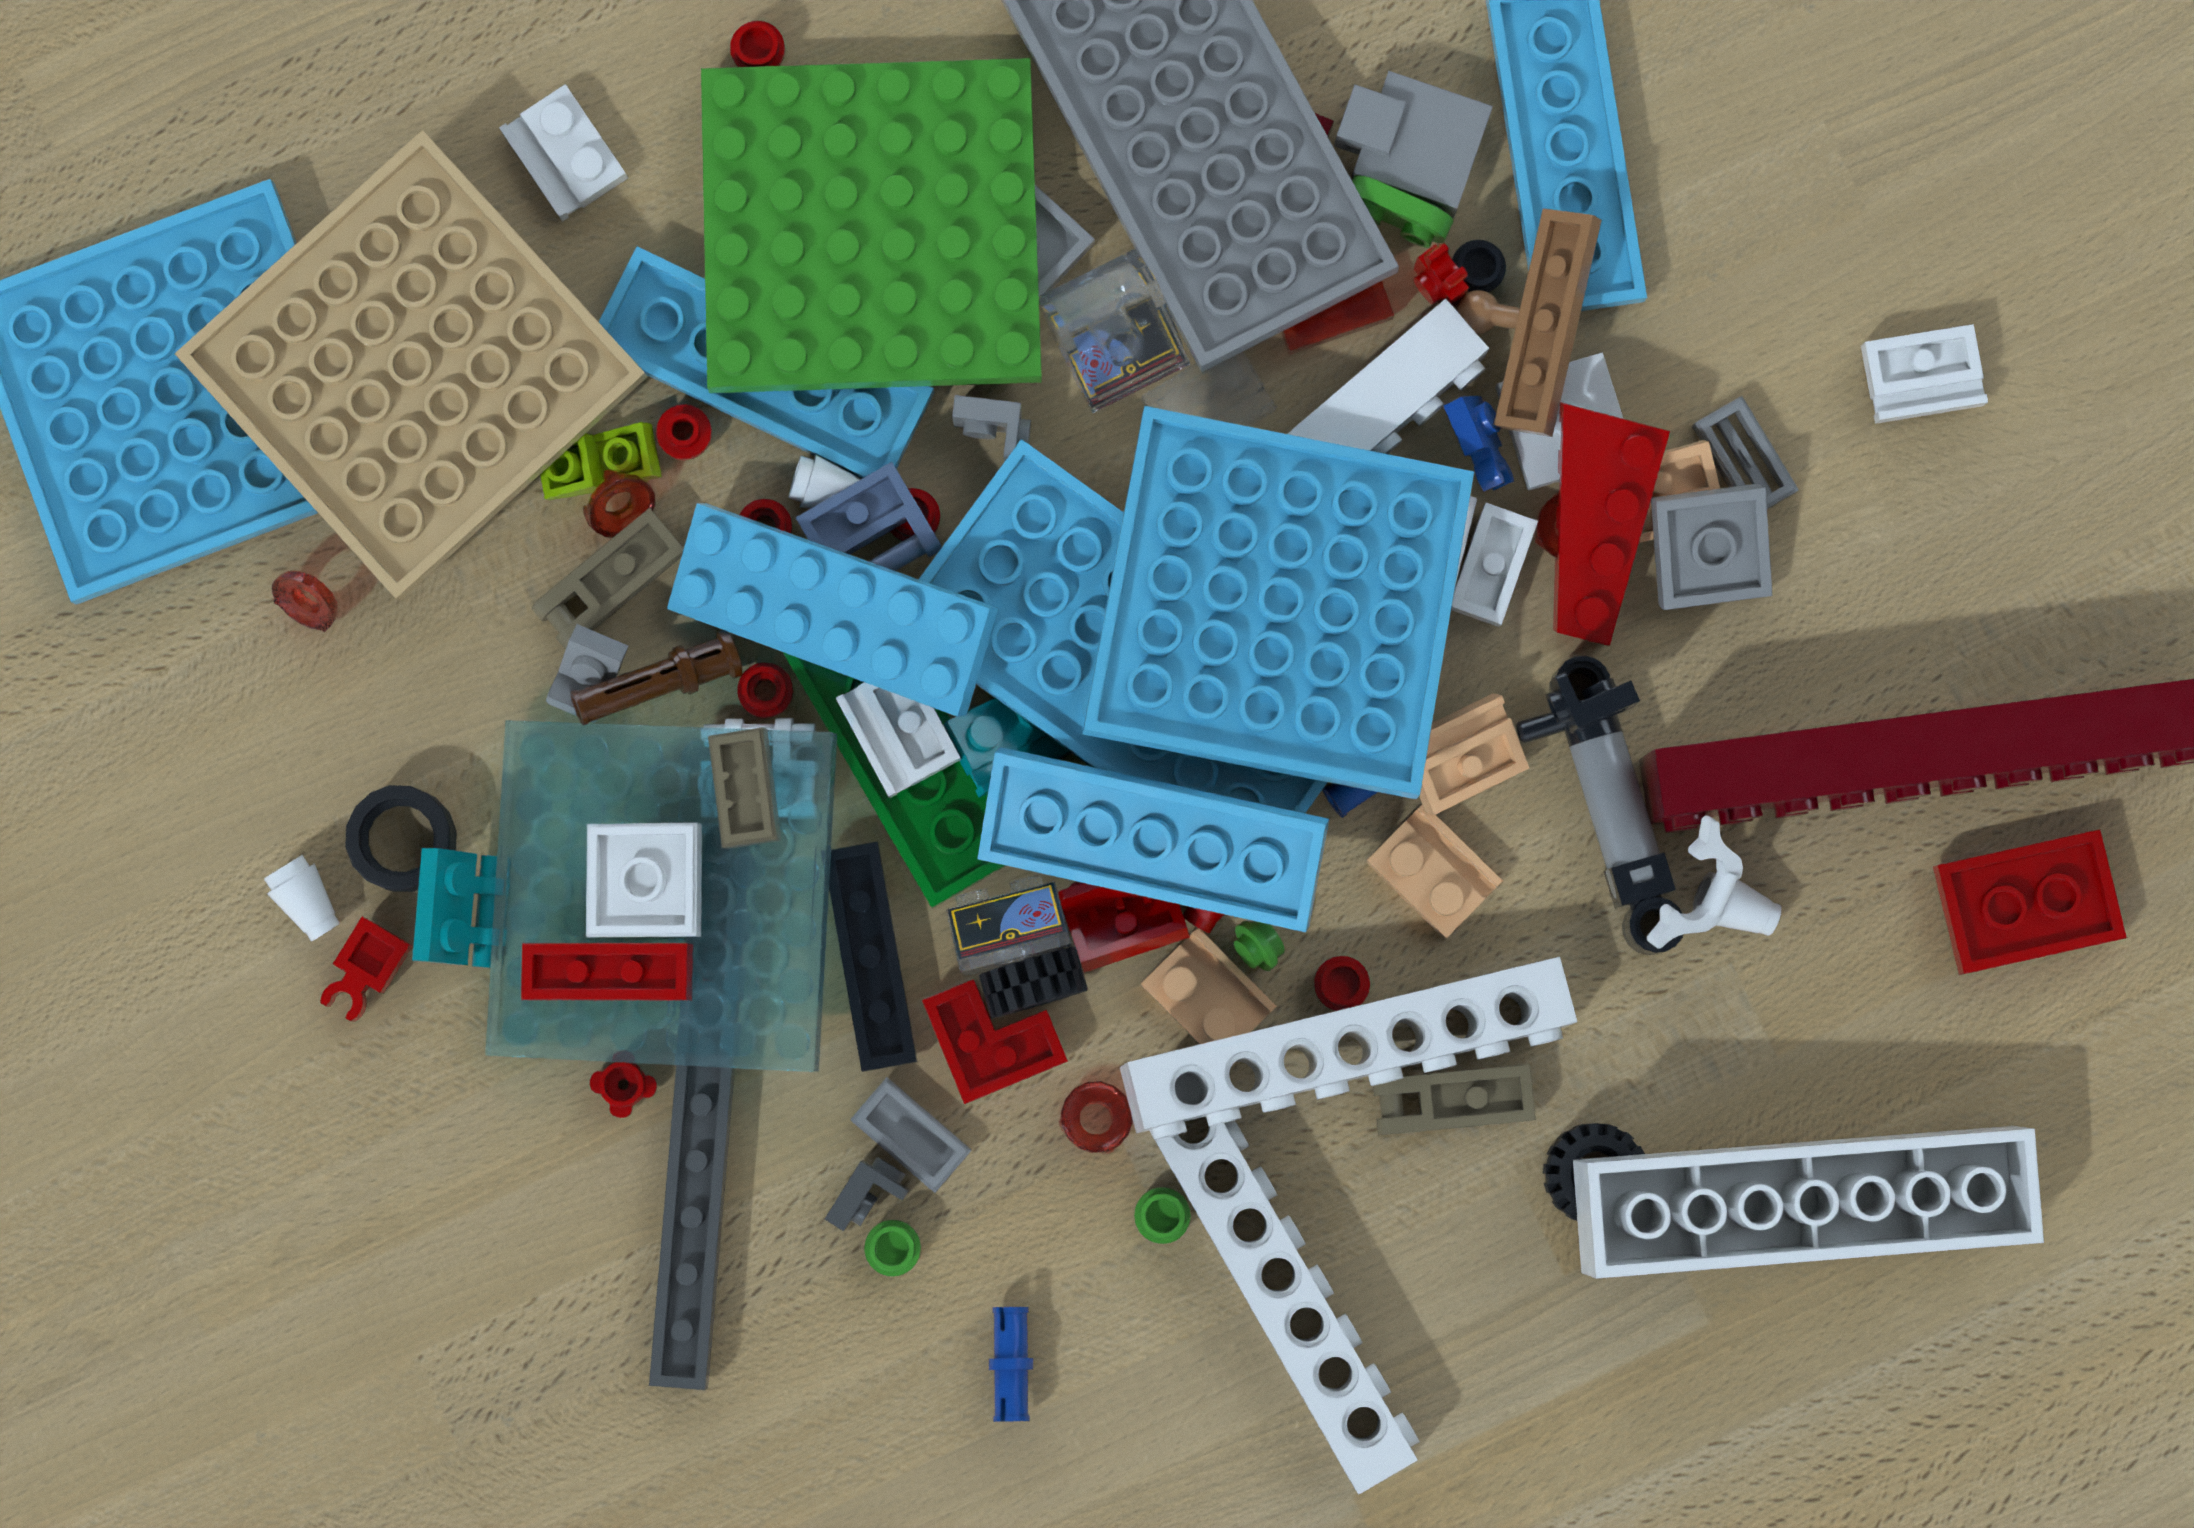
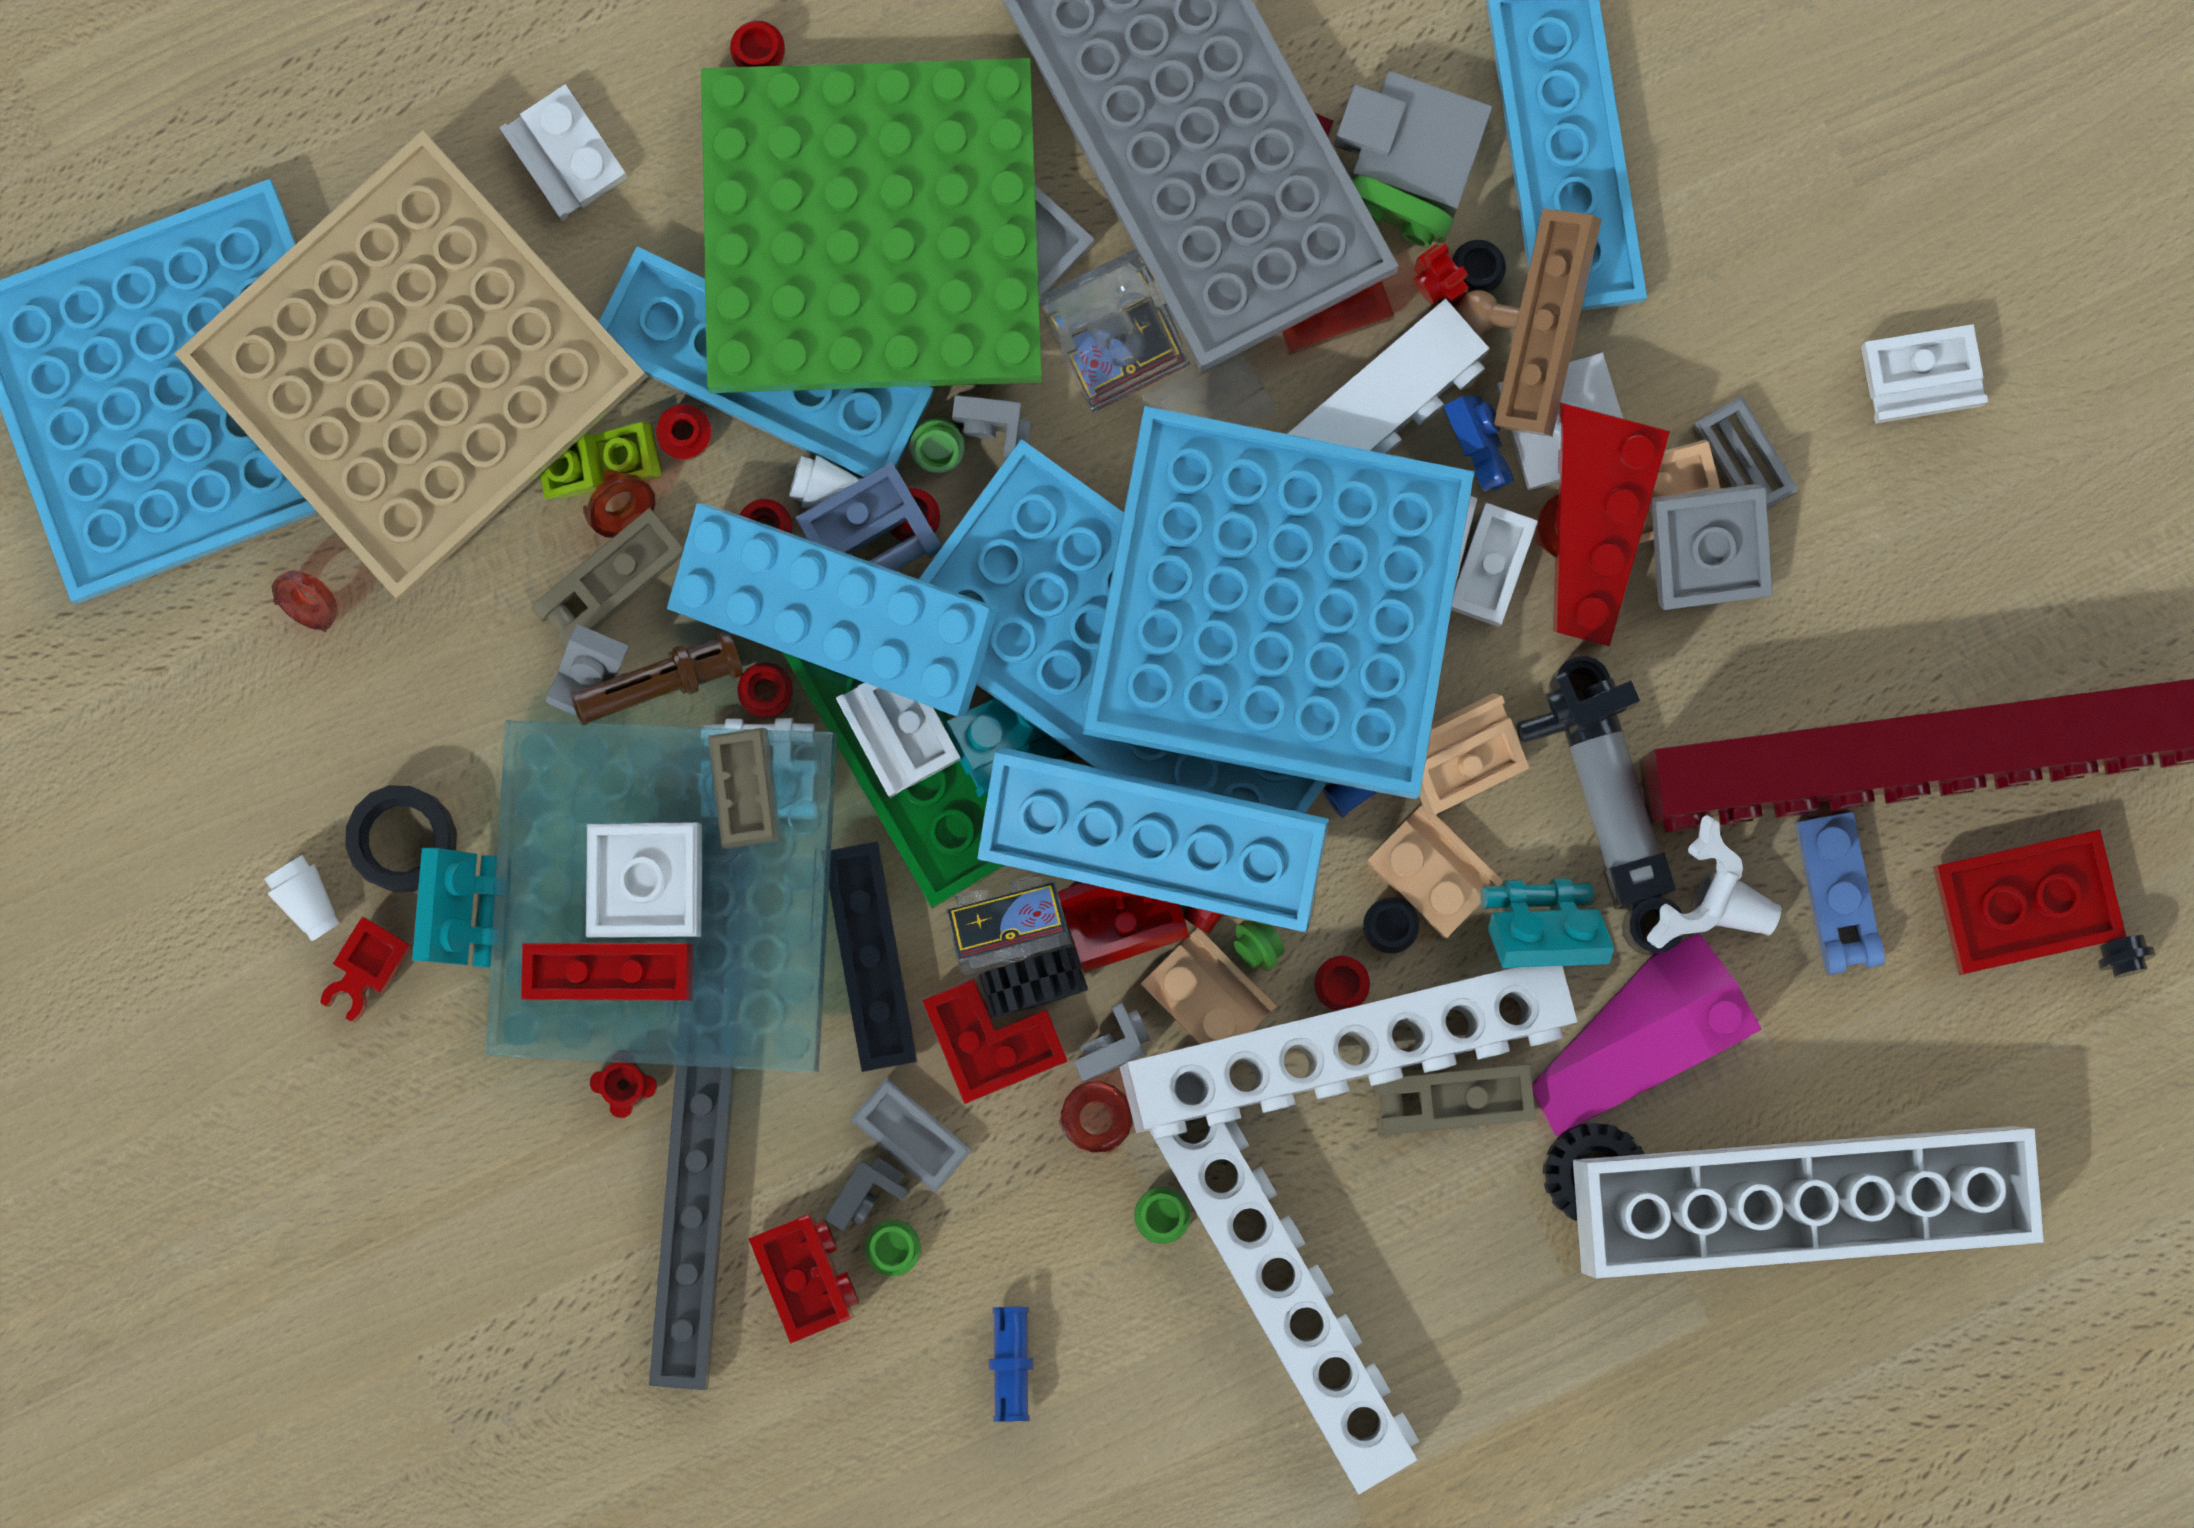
none -> red bracket [748,1212,859,1344]
none -> bright green plate [910,418,965,473]
none -> light grey bracket [1074,1003,1150,1083]
none -> black plate [1363,898,1419,954]
none -> teal plate [1481,878,1614,968]
none -> dark pink wedge [1532,933,1762,1136]
none -> medium blue plate [1795,812,1885,975]
none -> black plate [2098,935,2156,978]

